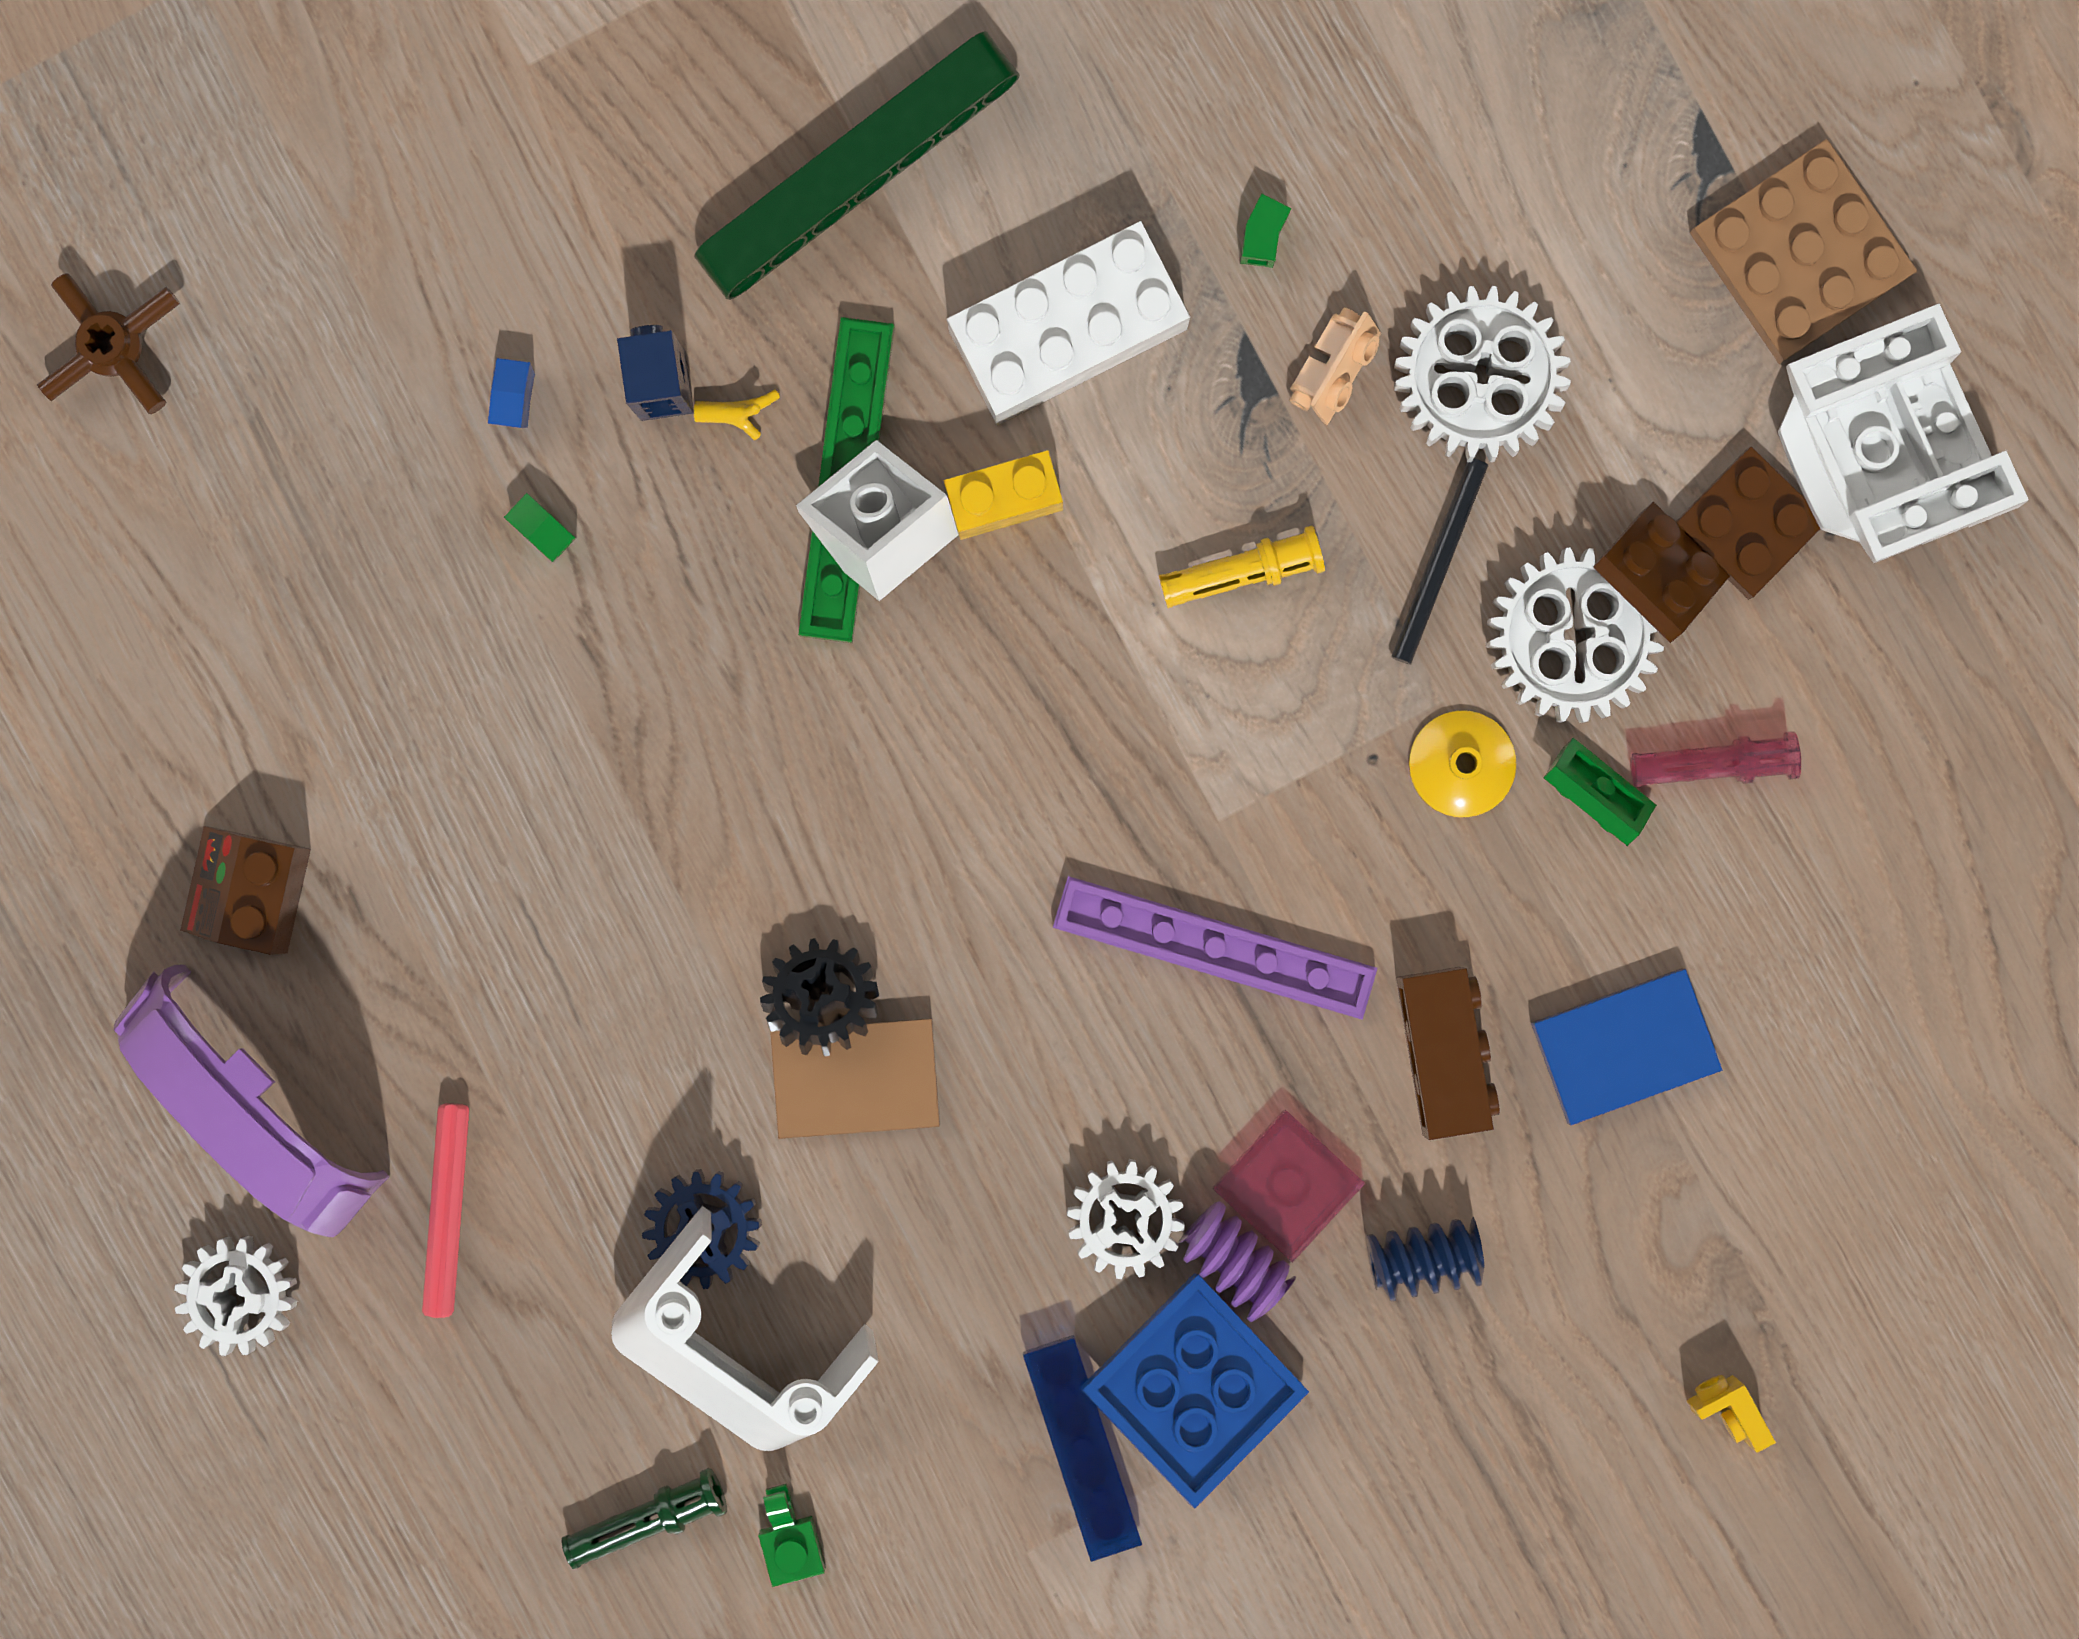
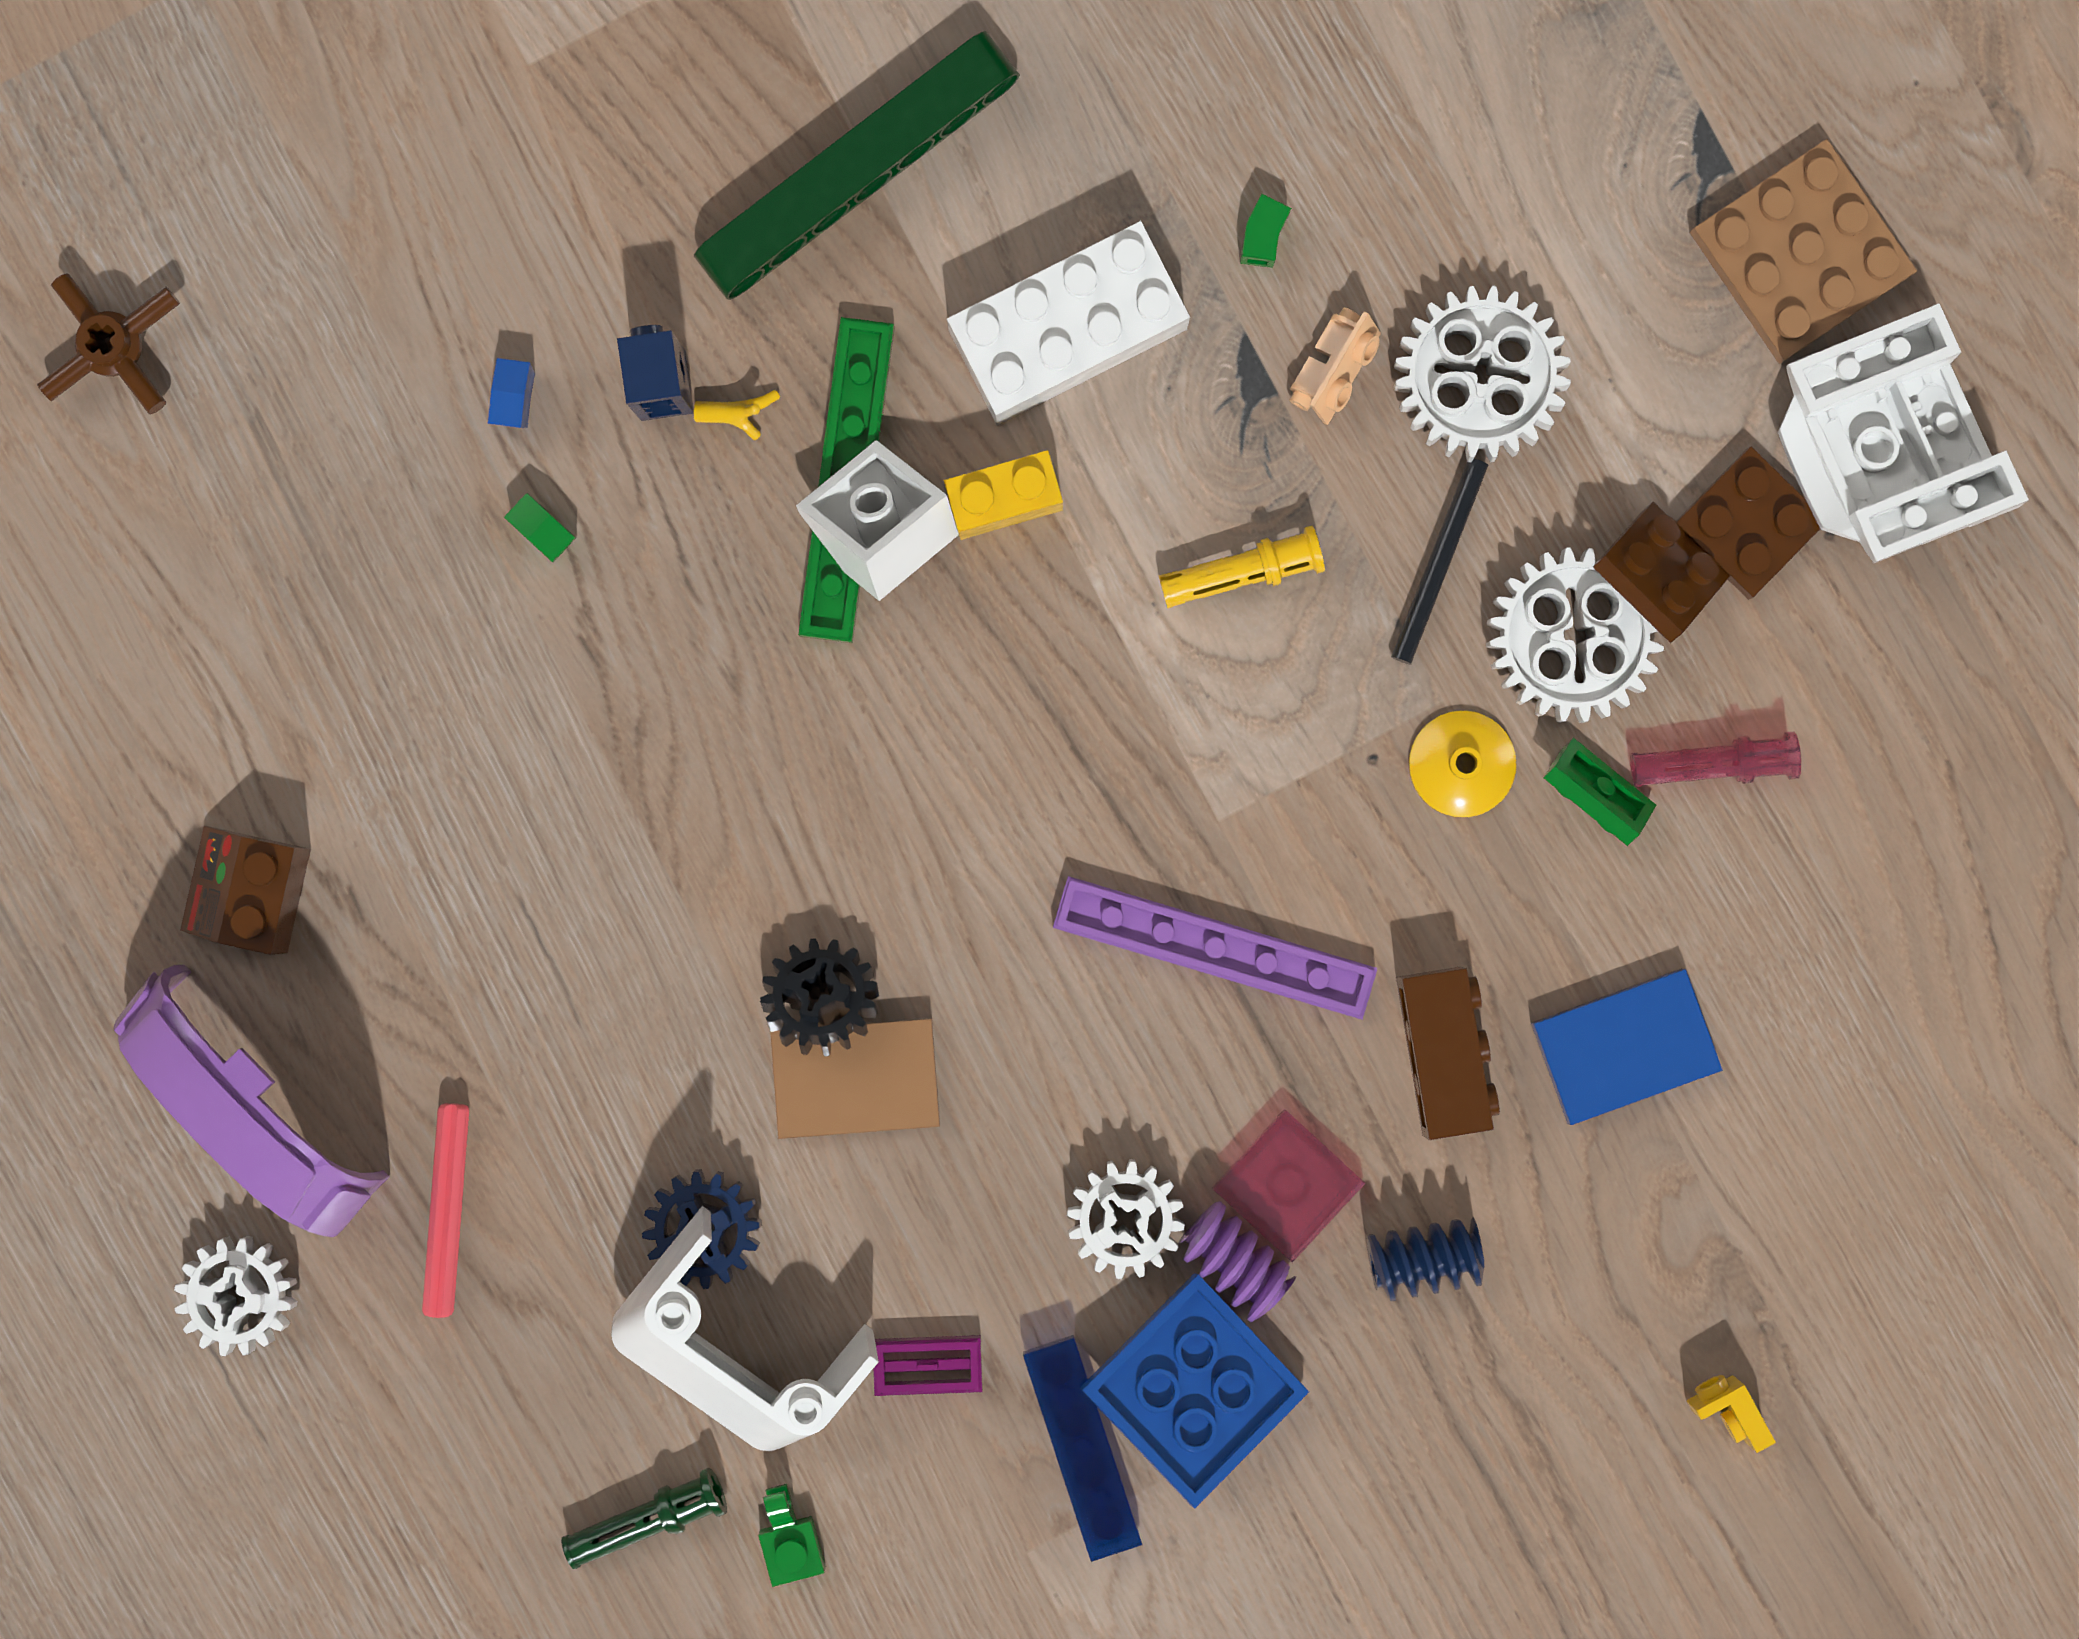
none -> magenta tile [873,1335,983,1396]

